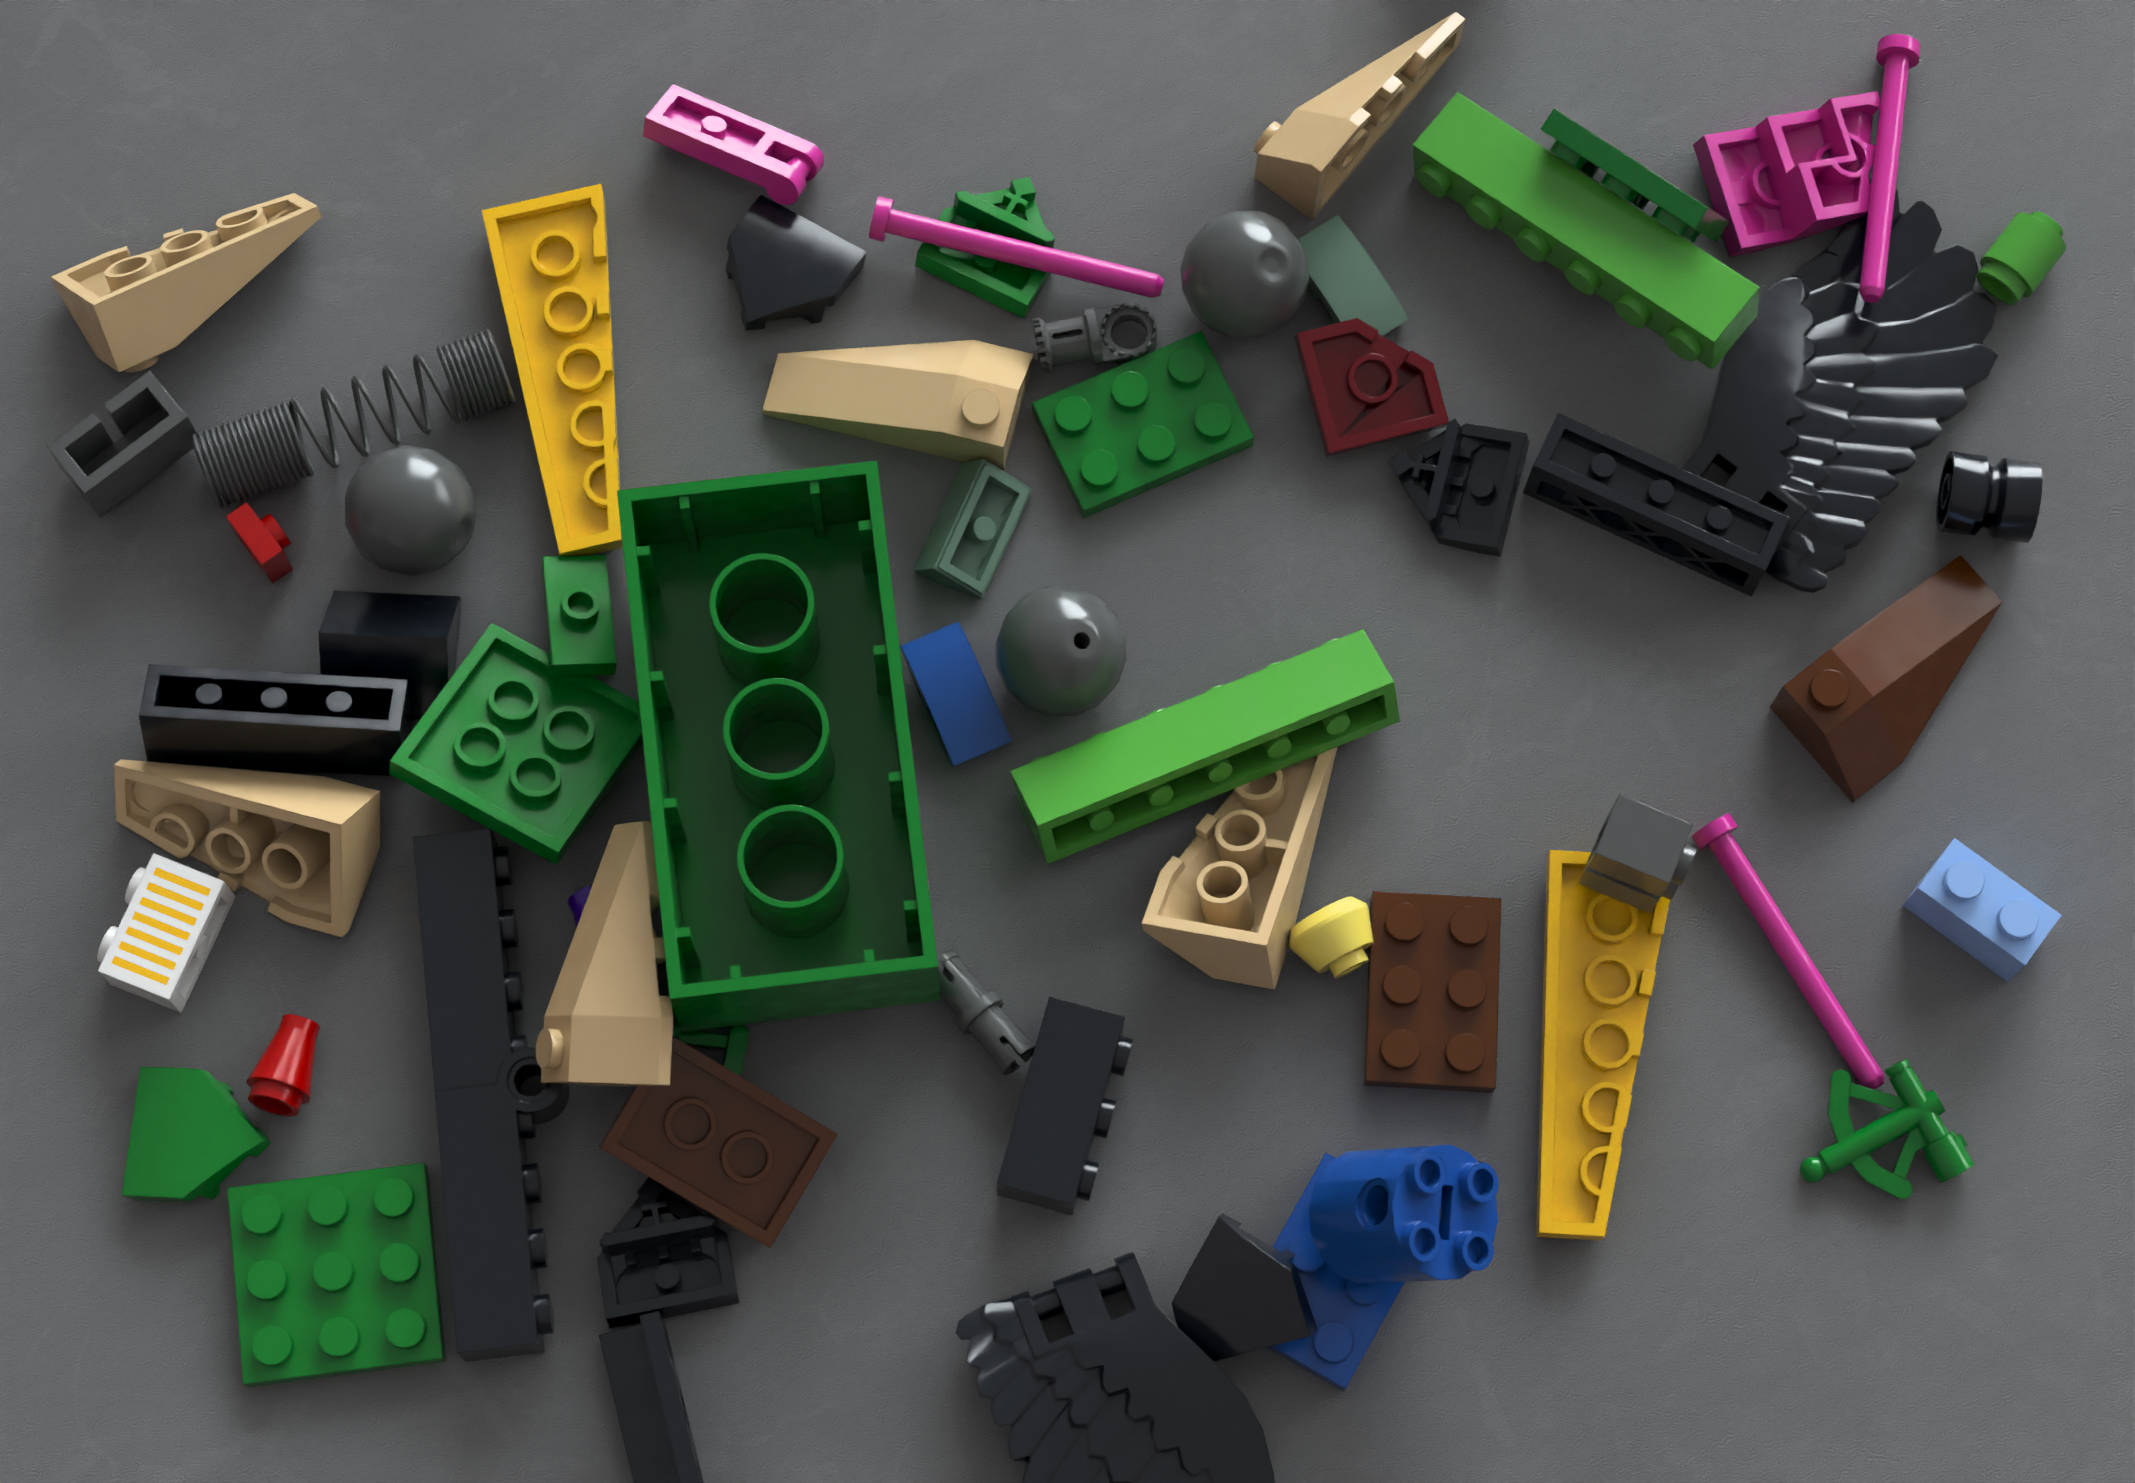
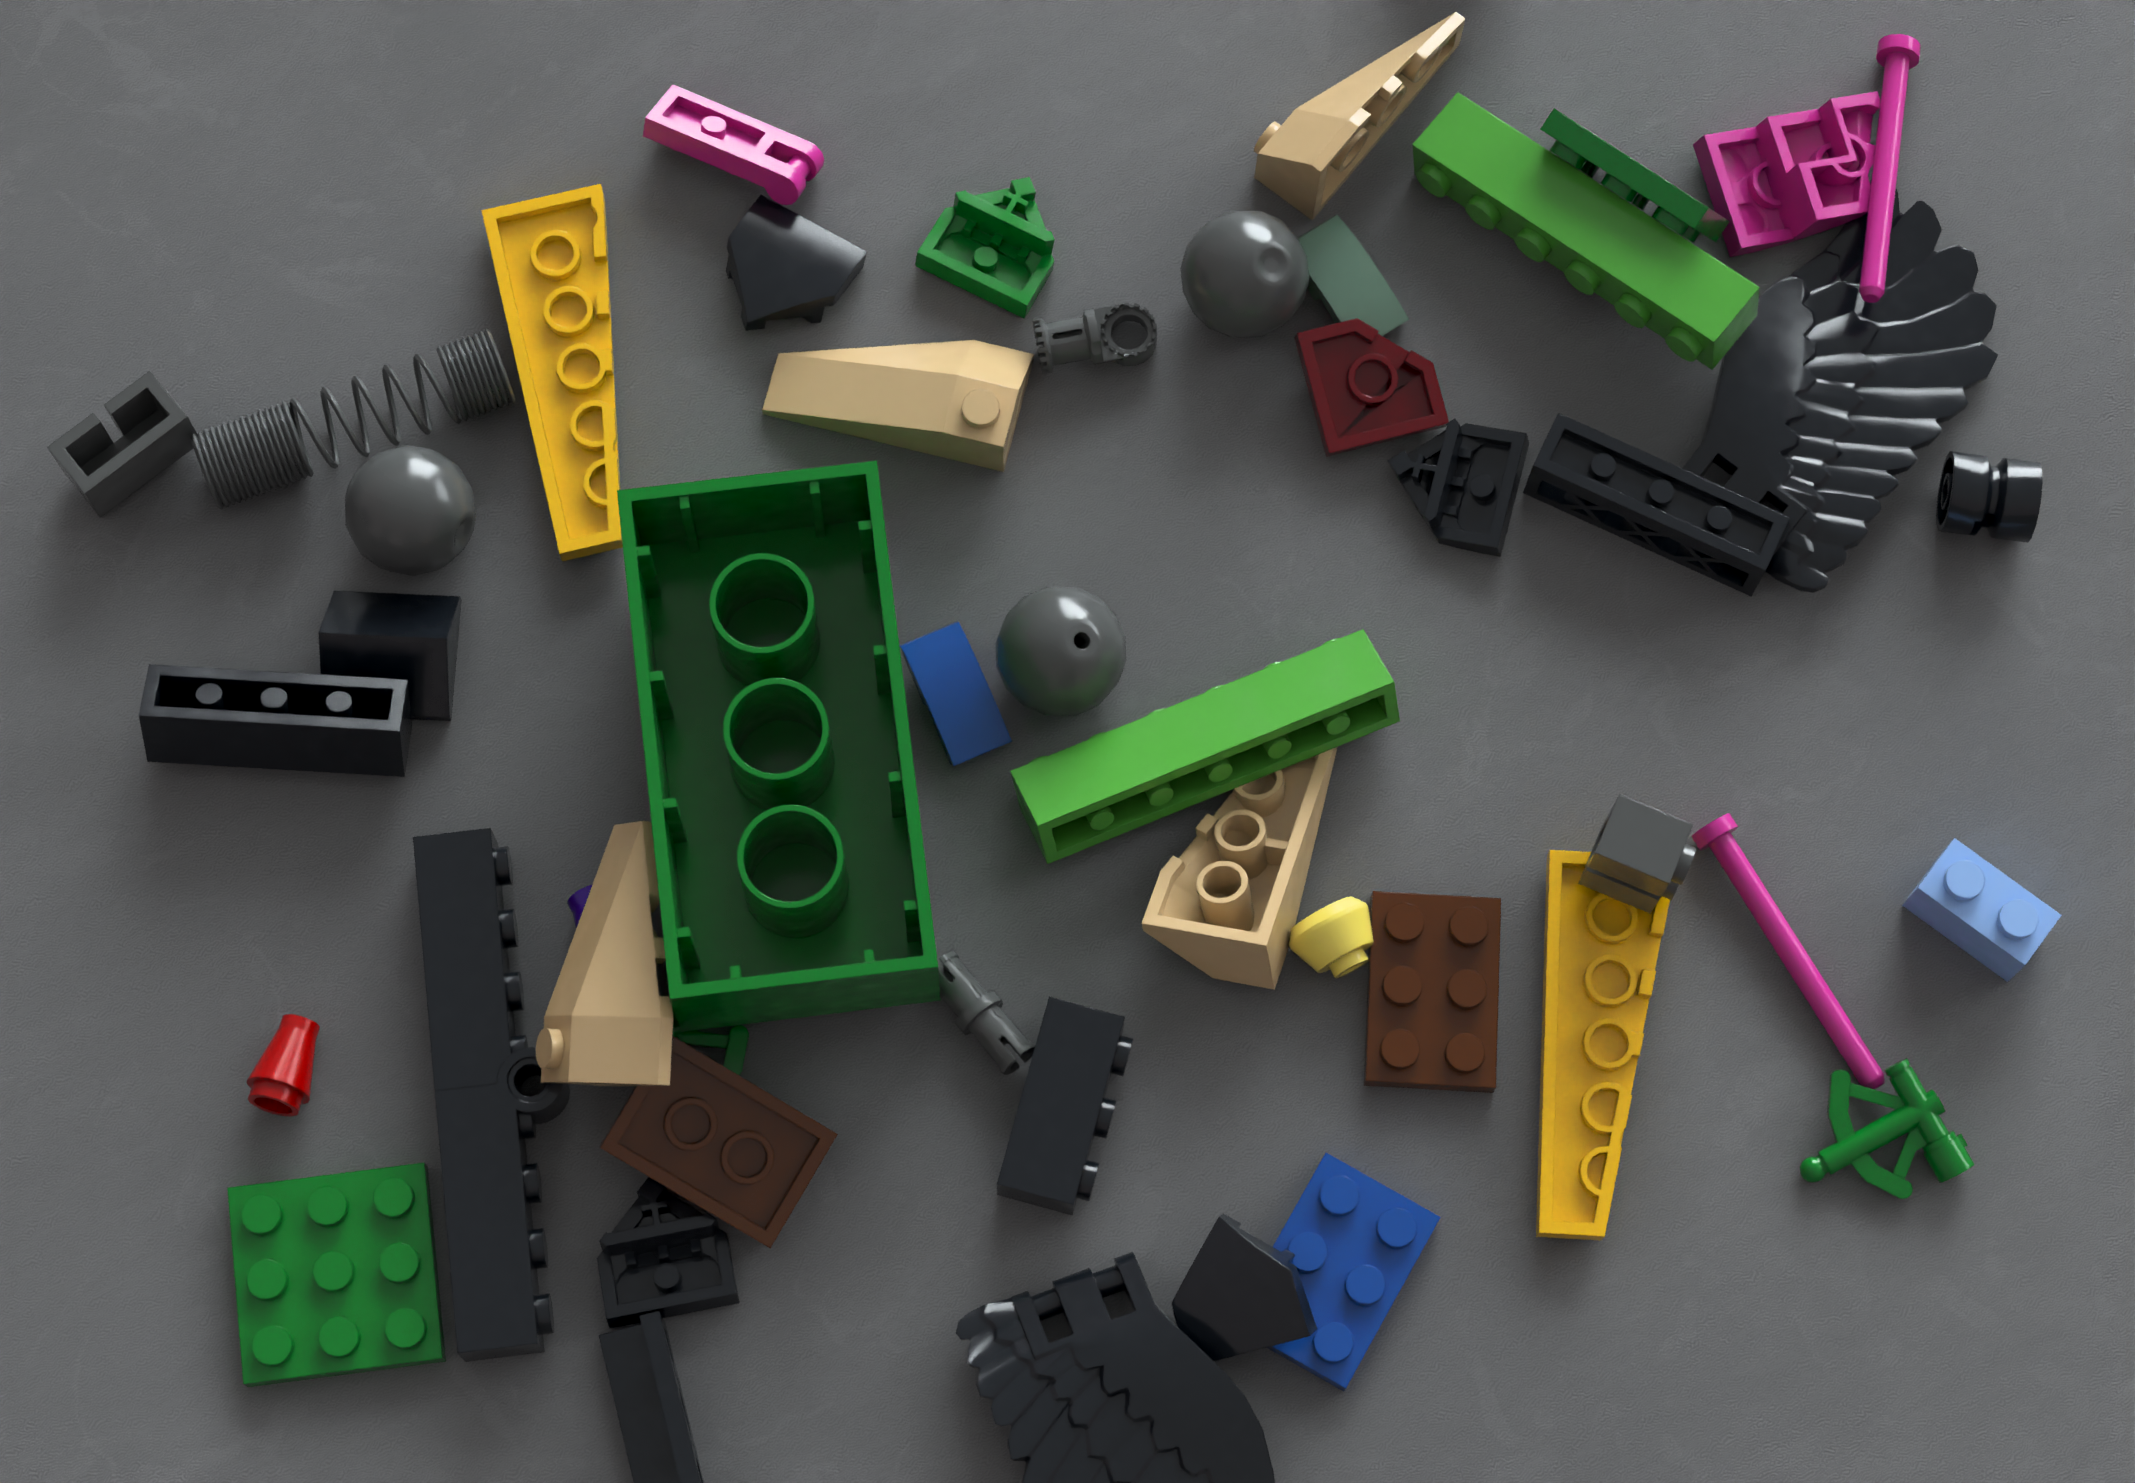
tan wedge [51,193,321,372] -> none
white brick [97,853,236,1013] -> none
tan wedge [114,759,380,937] -> none
green slope [121,1067,271,1202] -> none
red plate [226,502,293,584] -> none
green plate [389,623,643,865] -> none
green plate [541,555,617,676] -> none
dark pink bar [869,196,1164,298] -> none
sand green slope [914,458,1033,599] -> none
green plate [1032,331,1254,518] -> none
blue cylinder [1309,1145,1499,1283] -> none
reddish brown wedge [1770,555,2002,803] -> none
bright green brick [1976,211,2066,305] -> none

